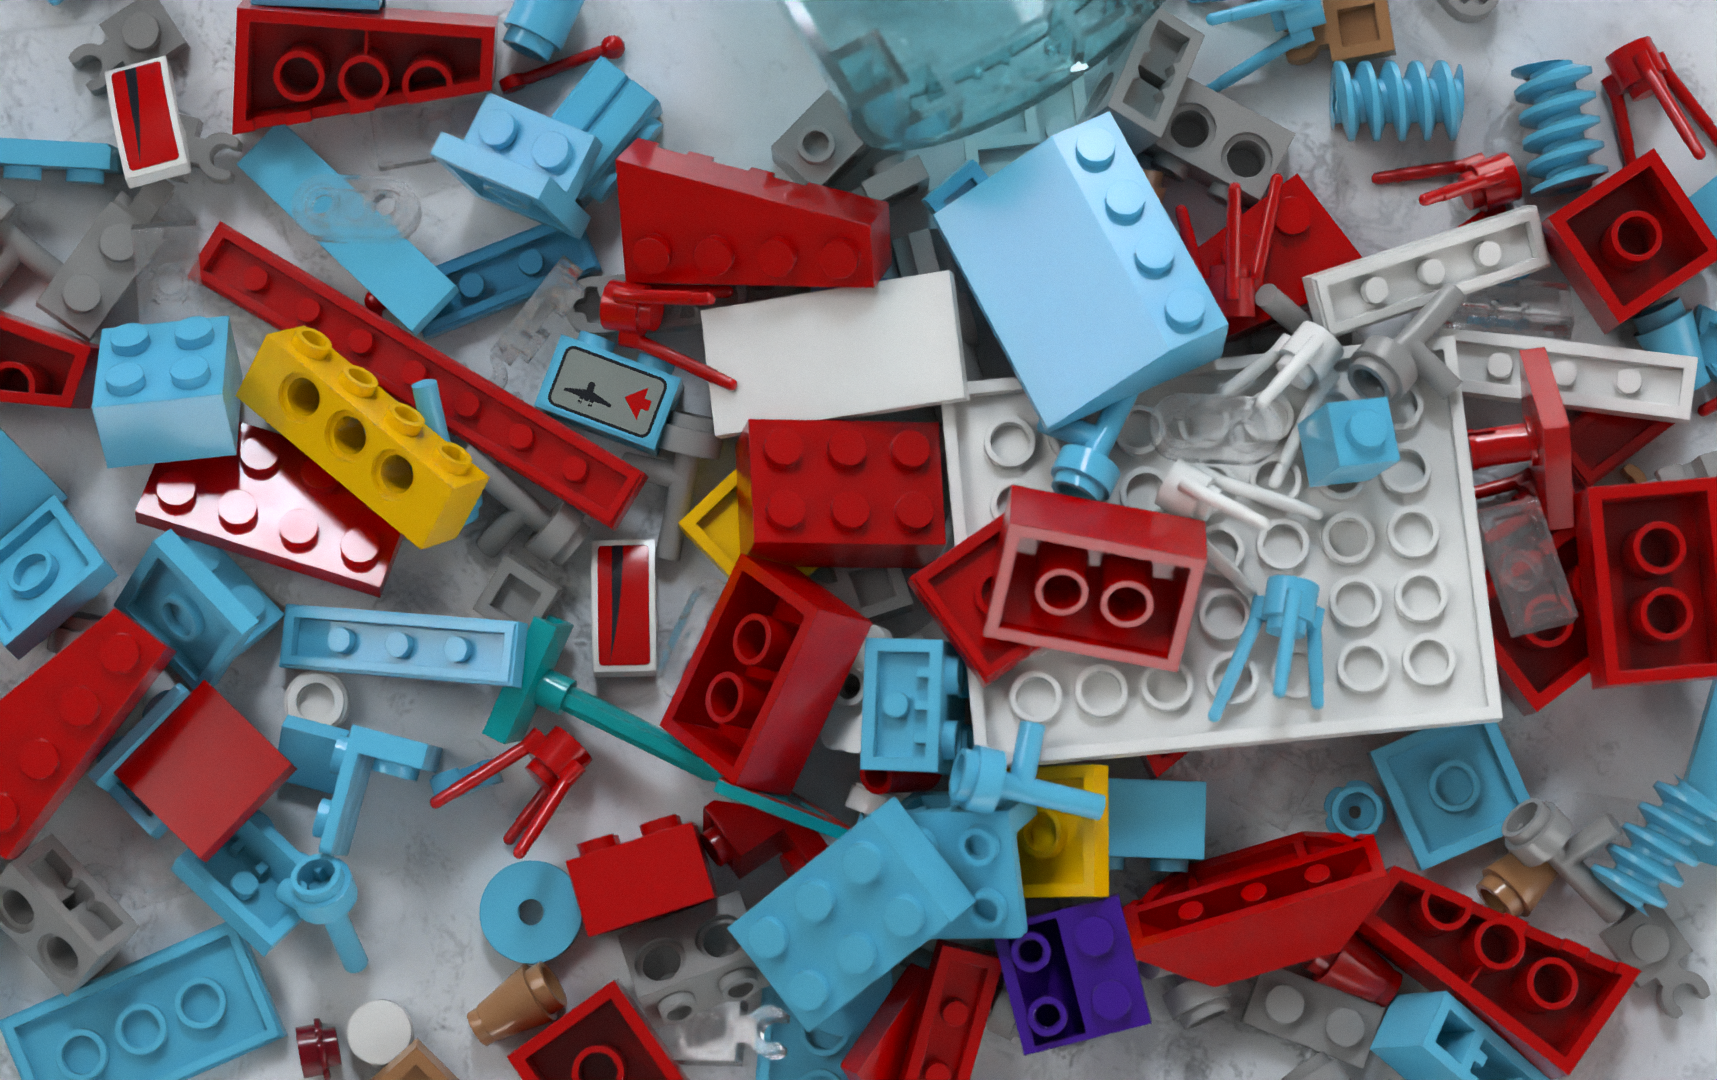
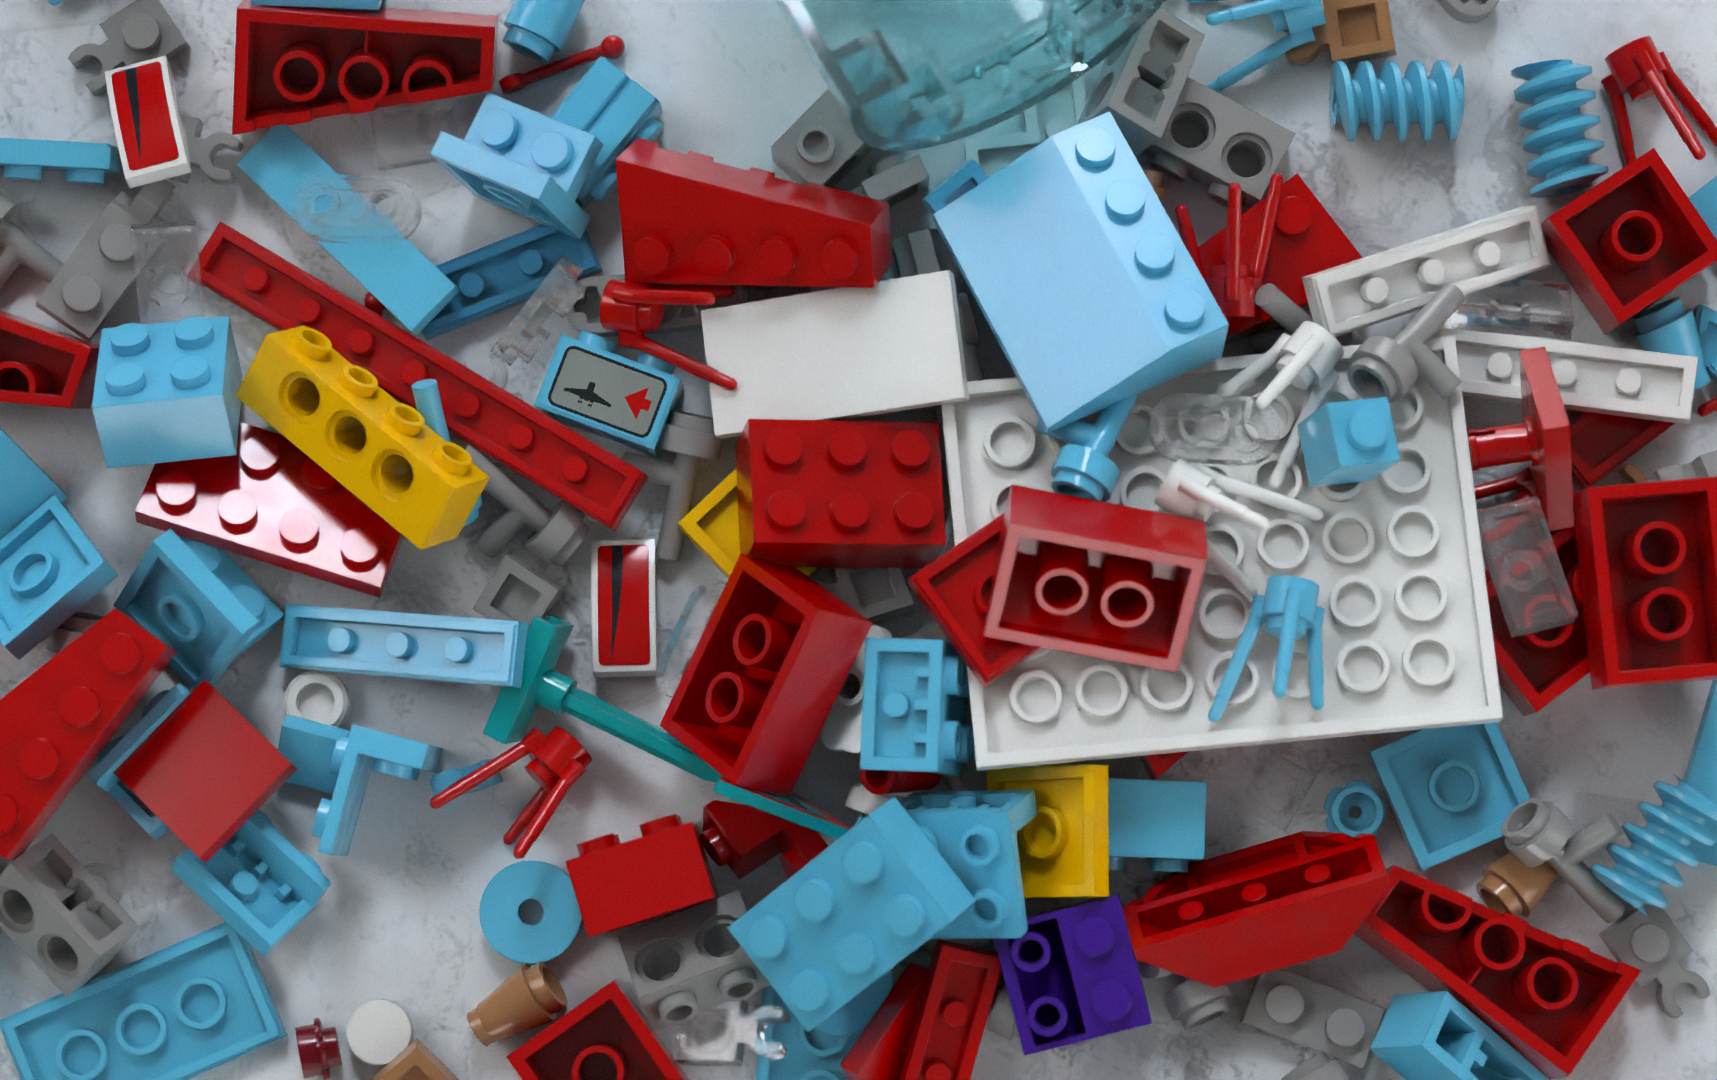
medium azure piece [276,853,368,973] -> none
medium azure piece [949,721,1106,821] -> none
red cone [1302,933,1403,1007] -> none
red plant [1371,152,1523,228] -> none

